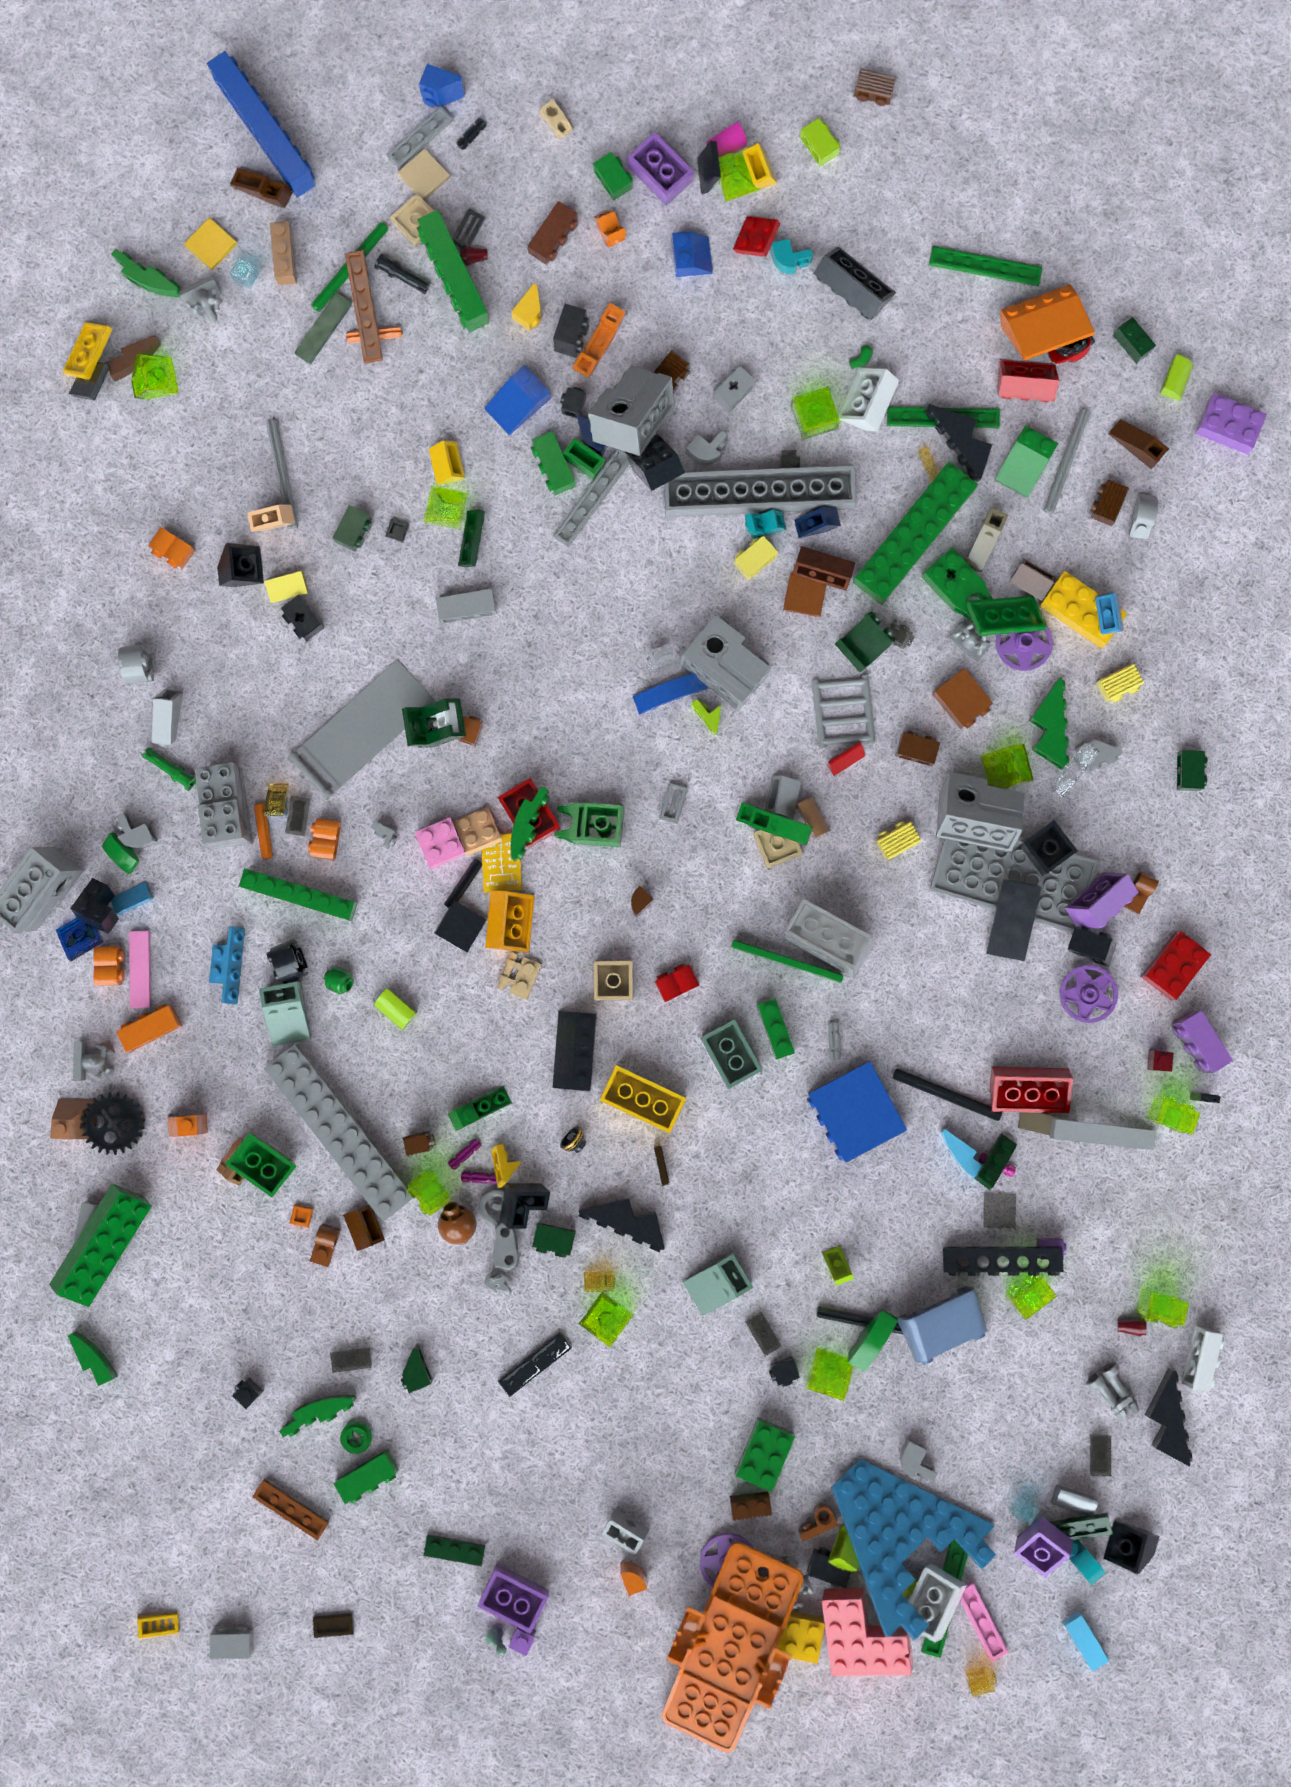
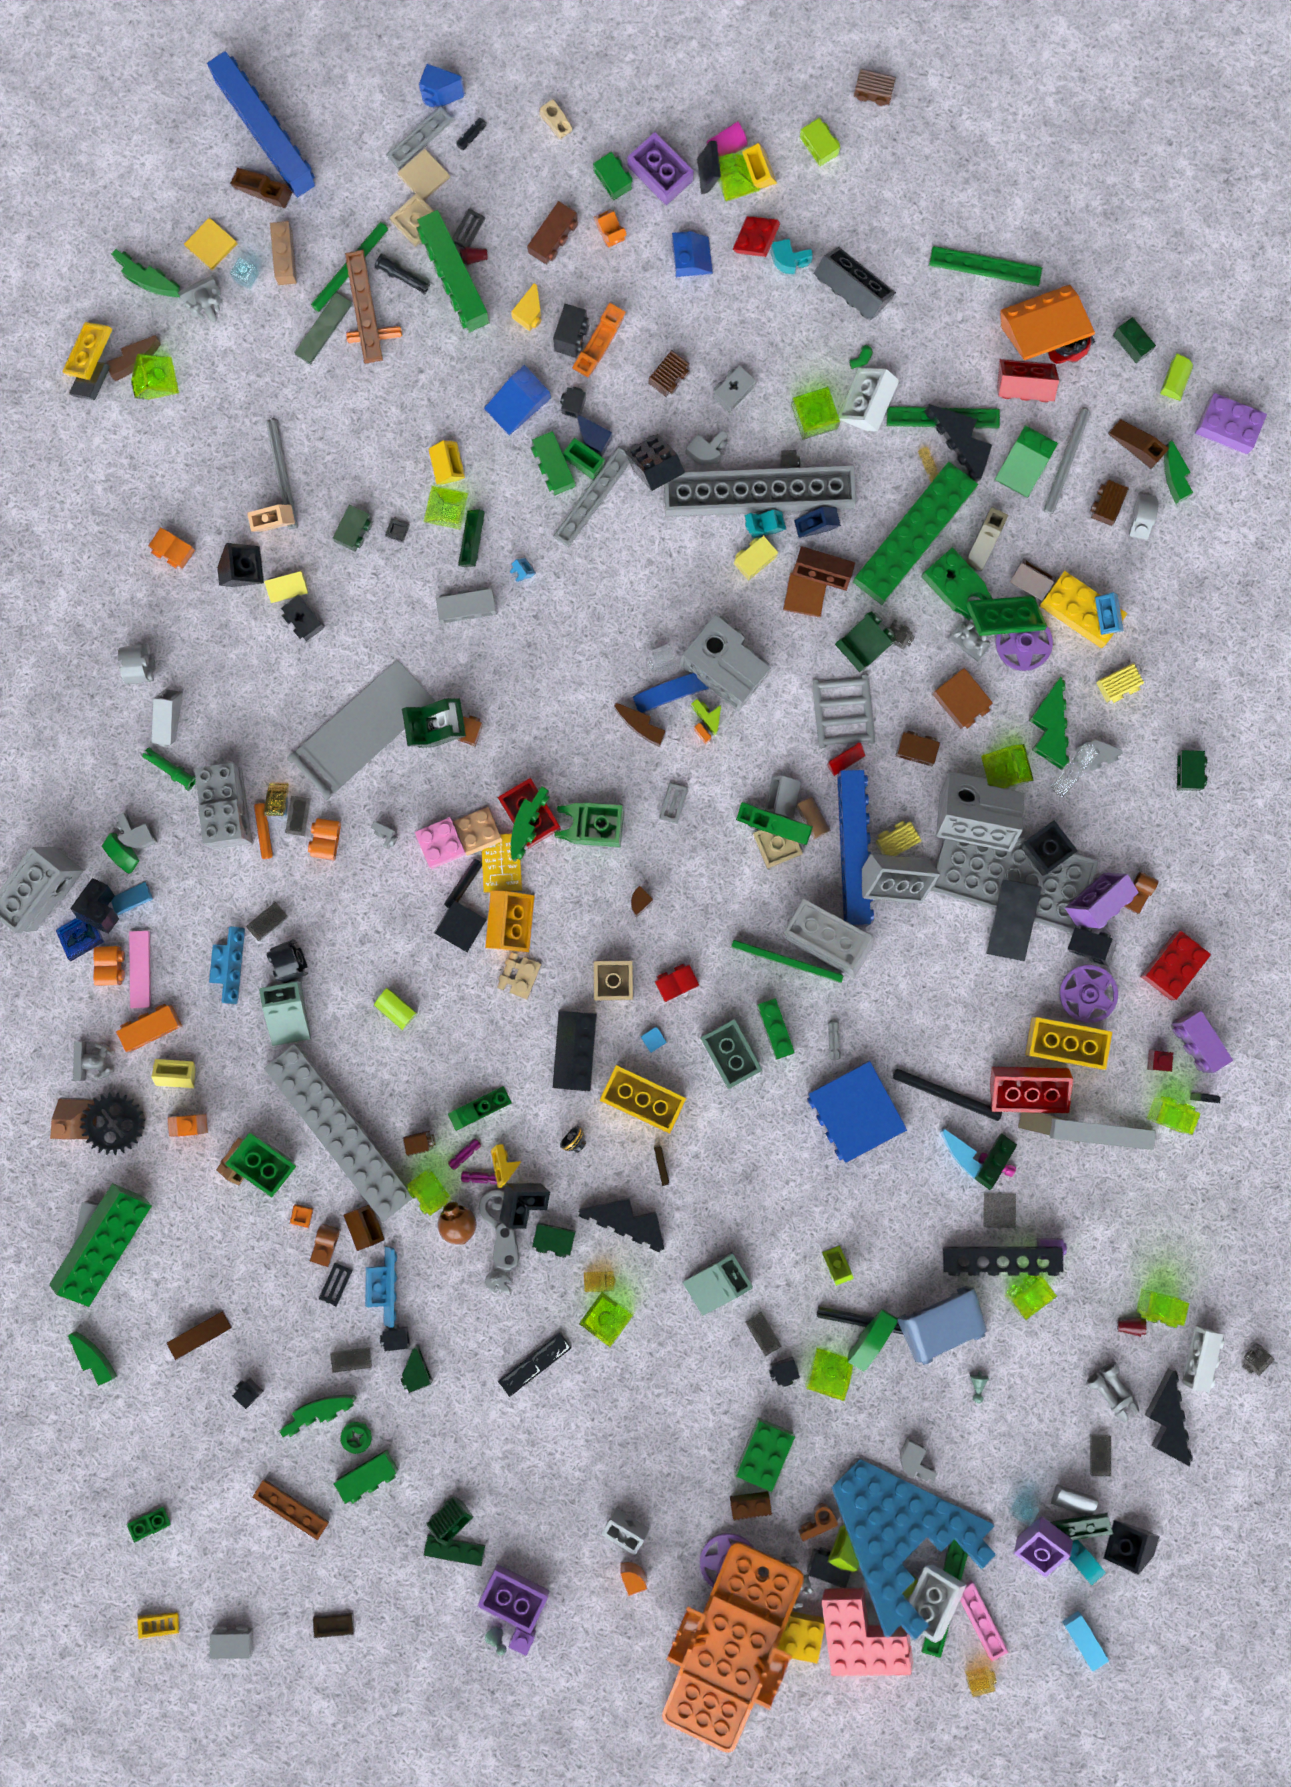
green brick [238,868,358,922] -> none
green head [324,966,354,995] -> none
light grey piece [588,365,675,456] -> none
none -> green slope [126,1507,171,1543]
none -> light yellow brick [151,1059,196,1088]
none -> reddish brown slope [166,1311,232,1360]
none -> clear smoke plate [246,902,289,941]
none -> black tile [319,1263,353,1307]
none -> dark azure bracket [365,1246,397,1327]
none -> black brick [380,1324,410,1352]
none -> dark green brick [426,1496,474,1546]
none -> dark azure tile [510,558,536,582]
none -> reddish brown slope [614,703,666,747]
none -> dark azure slope [641,1026,667,1053]
none -> orange tile [694,723,711,744]
none -> blue brick [837,770,874,927]
none -> light grey slope [862,854,940,904]
none -> sand green piece [970,1371,989,1404]
none -> yellow brick [1025,1017,1112,1070]
none -> green slope [1164,440,1193,504]
none -> clear smoke brick [1242,1343,1275,1376]

